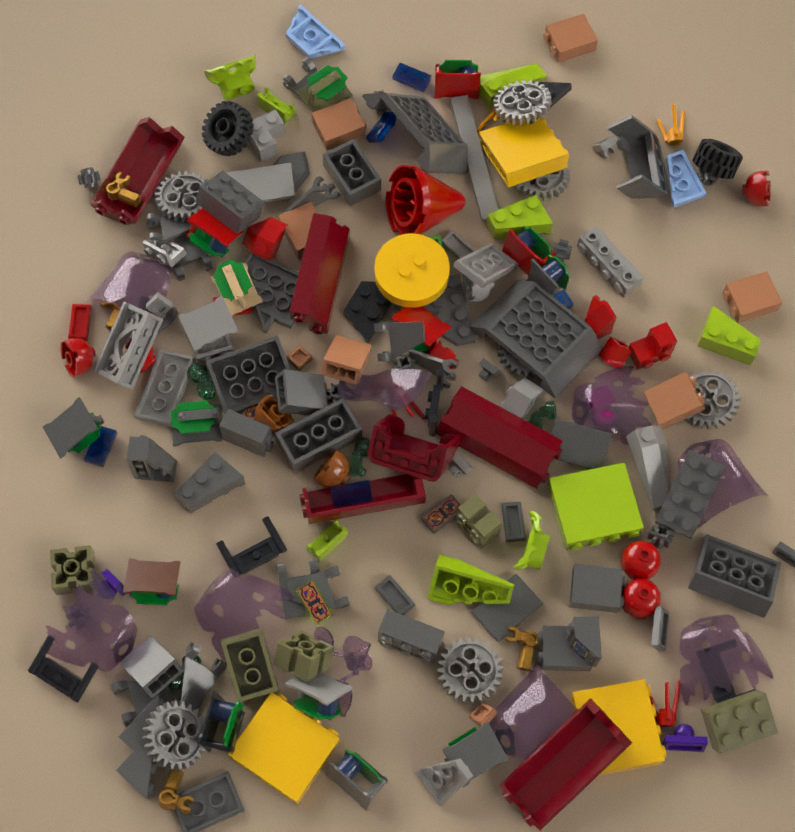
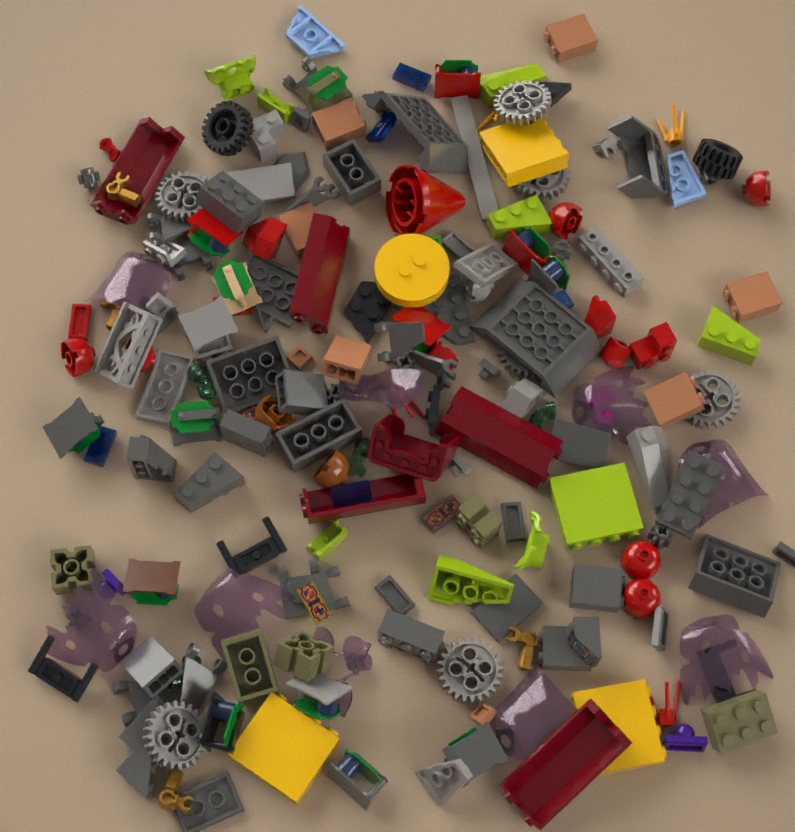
none -> red piece [100,138,121,162]
none -> dark grey tile [290,107,312,132]
none -> red cylinder [548,202,583,240]

